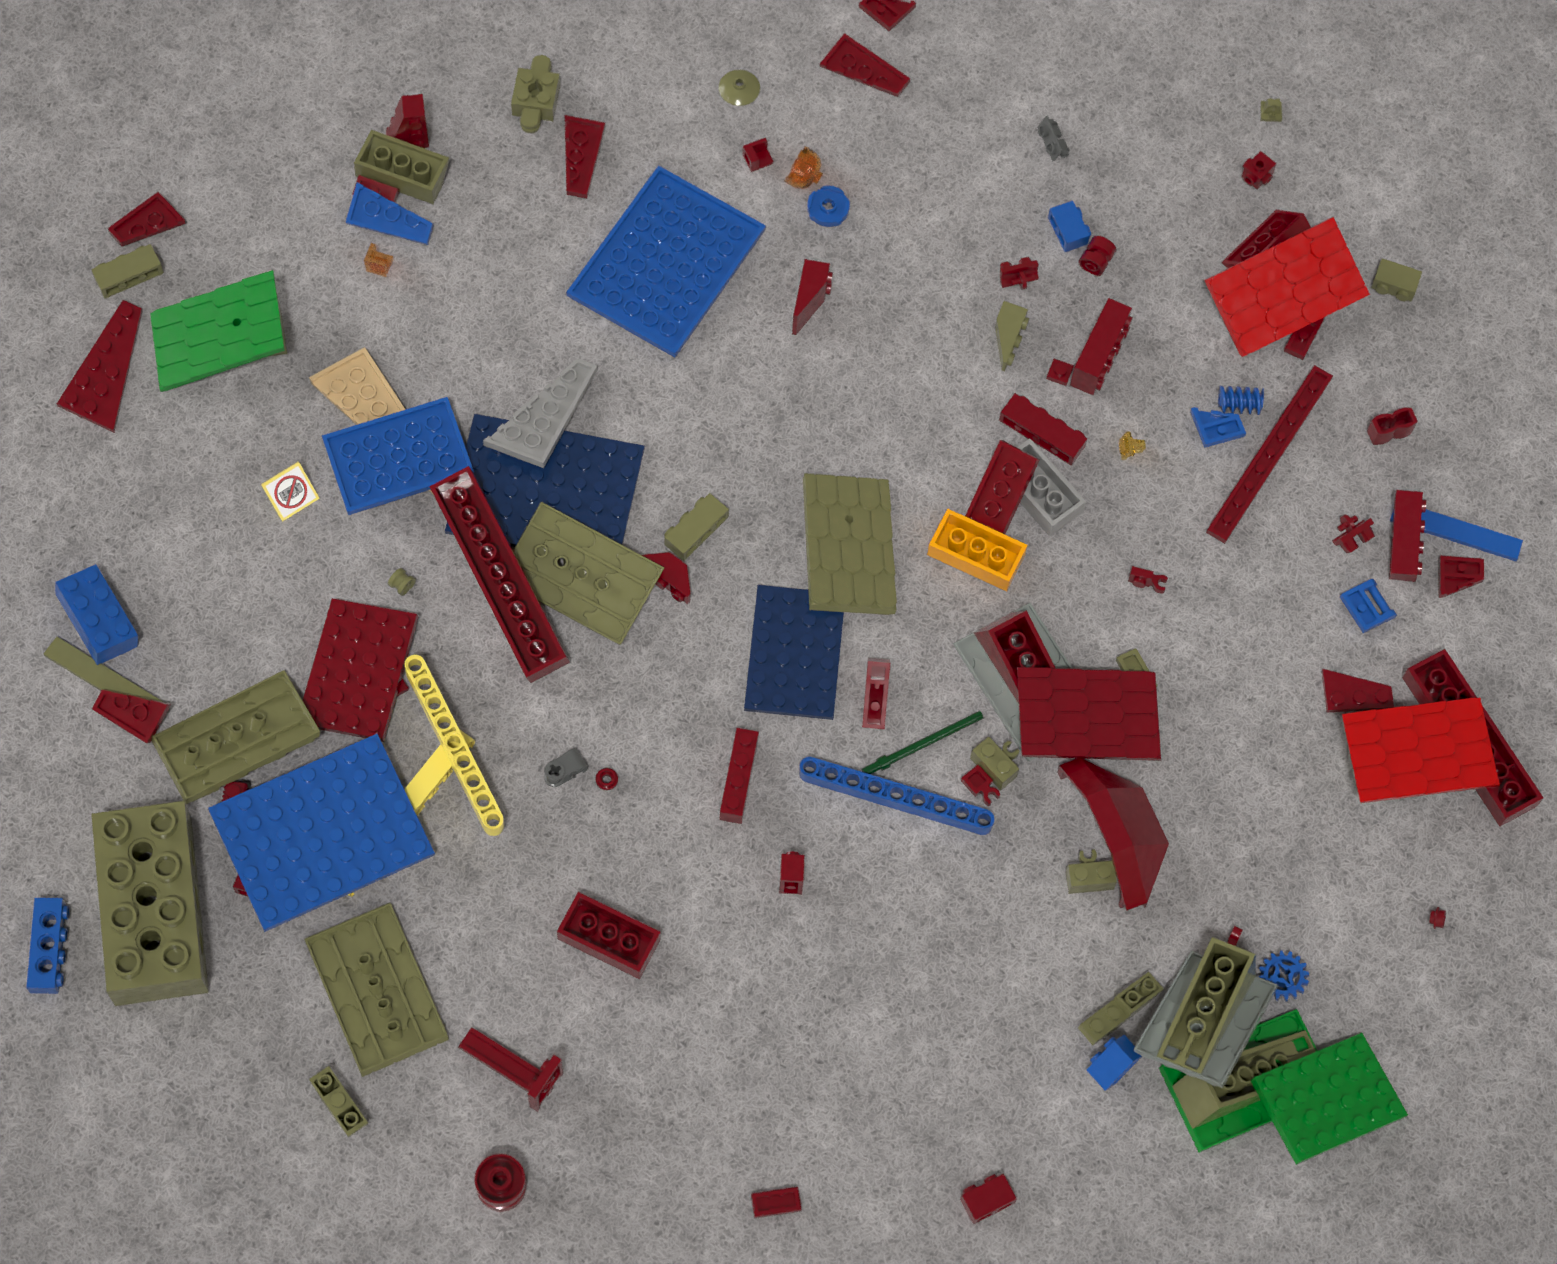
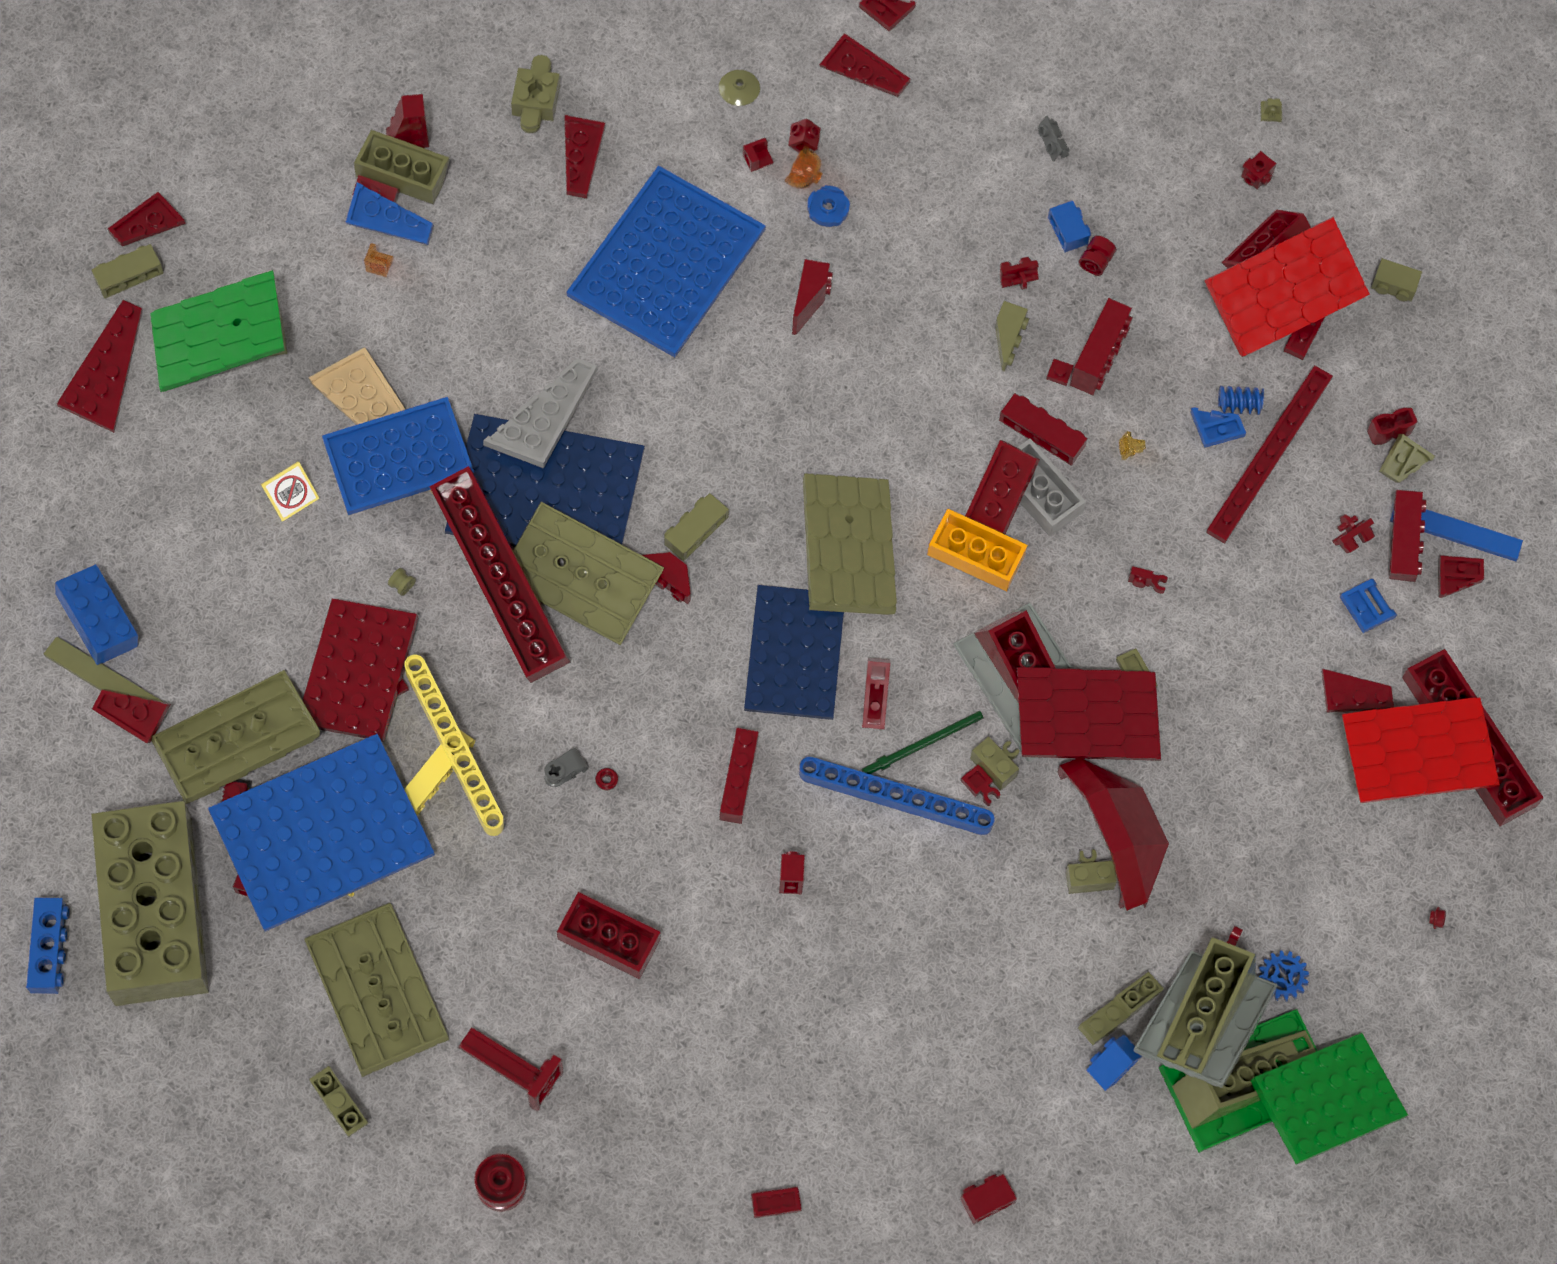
none -> dark red brick [788,118,821,154]
none -> olive wing [1379,434,1435,483]

